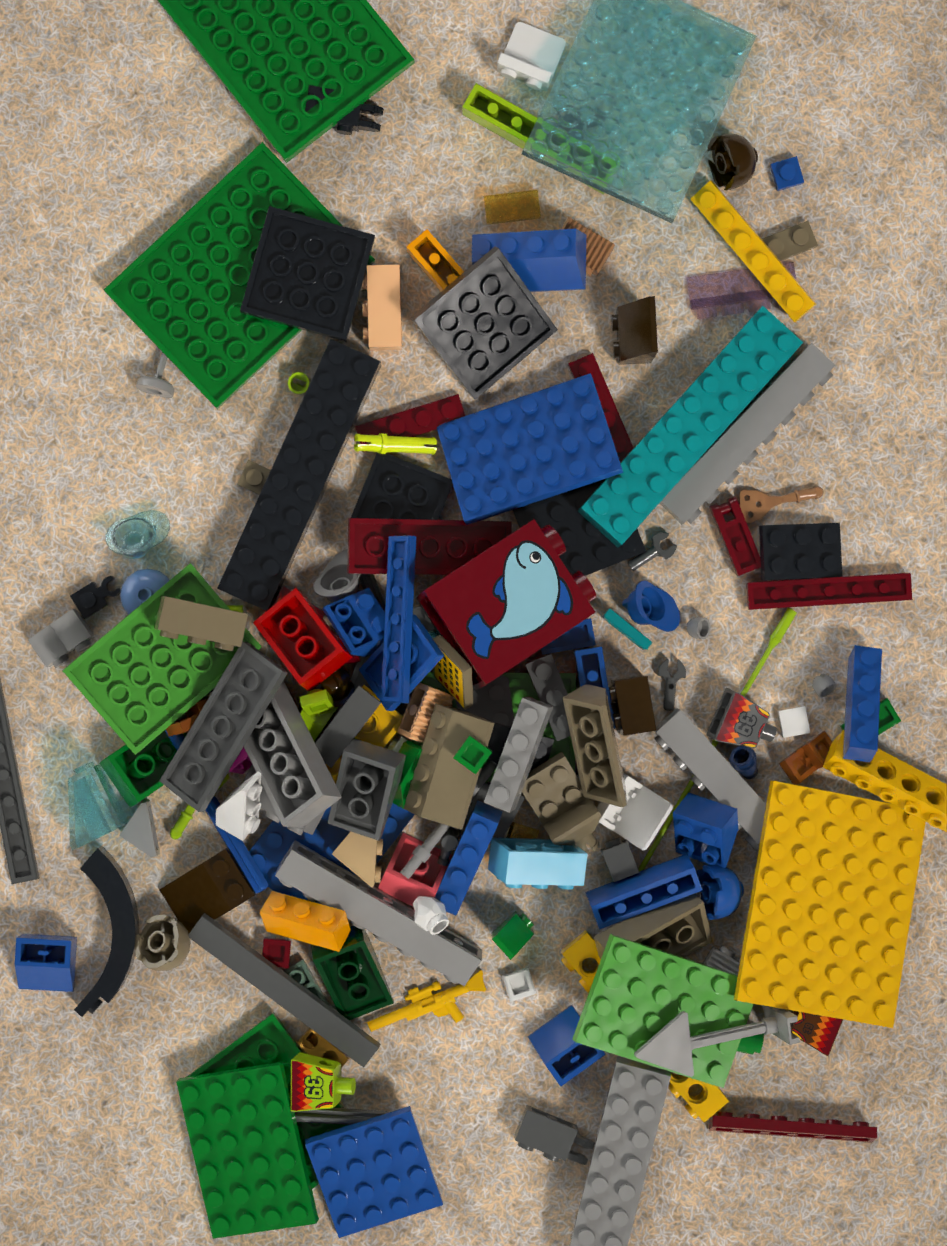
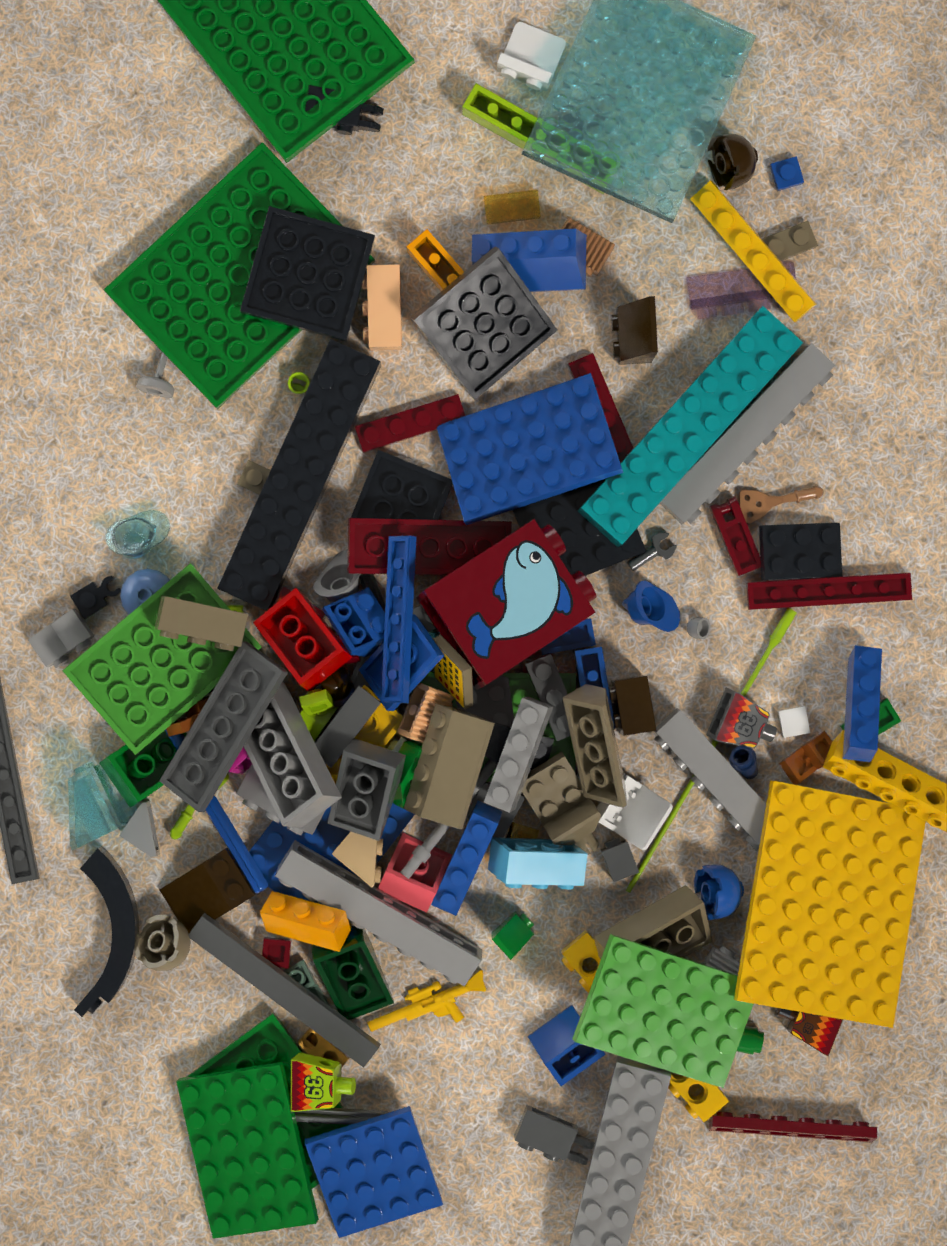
blue slope [15,934,77,992] -> none
white slope [216,772,262,841] -> none
neon yellow pin [354,433,437,455] -> none
white rock [413,896,449,935] -> none
dark grey piece [437,826,461,866] -> none
green plate [453,735,493,775] -> none
white tile [502,967,536,1002] -> none
blue brick [585,855,702,930] -> none
teal tile [603,608,653,650] -> none
light grey piece [634,1006,800,1077] -> none
dark grey bar [658,659,686,711] -> none
blue slope [673,793,738,868] -> none
light grey hinge [812,674,837,698] -> none

